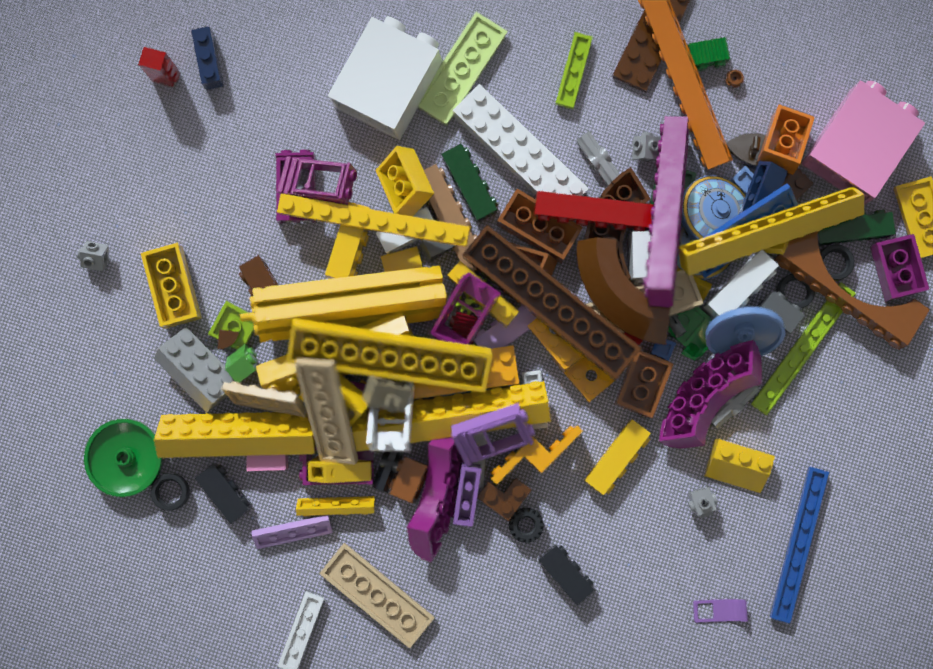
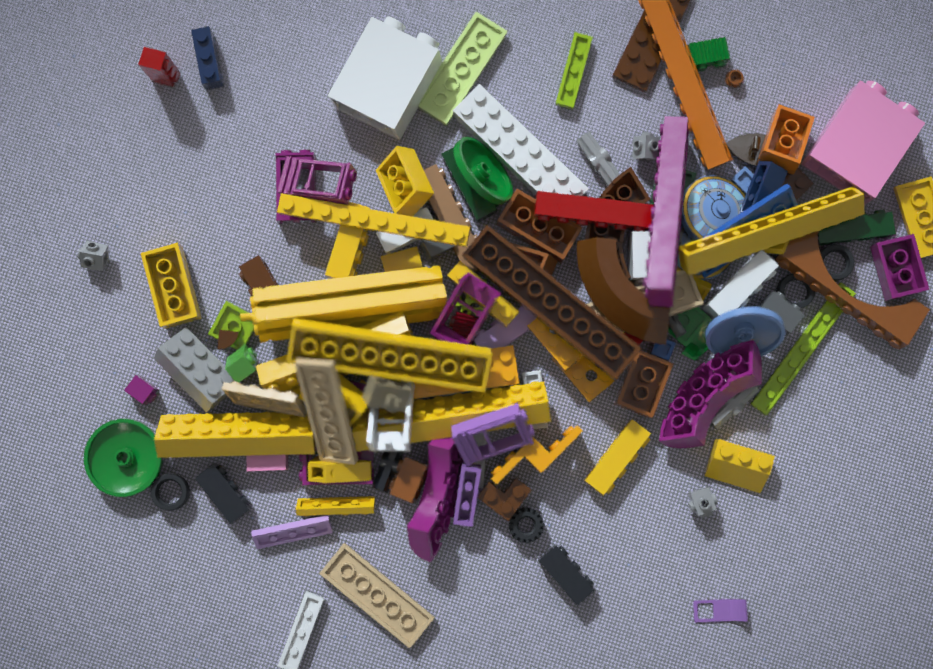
blue plate [770,467,829,623] -> none
none -> magenta brick [124,375,159,405]
none -> green dish [453,137,513,205]

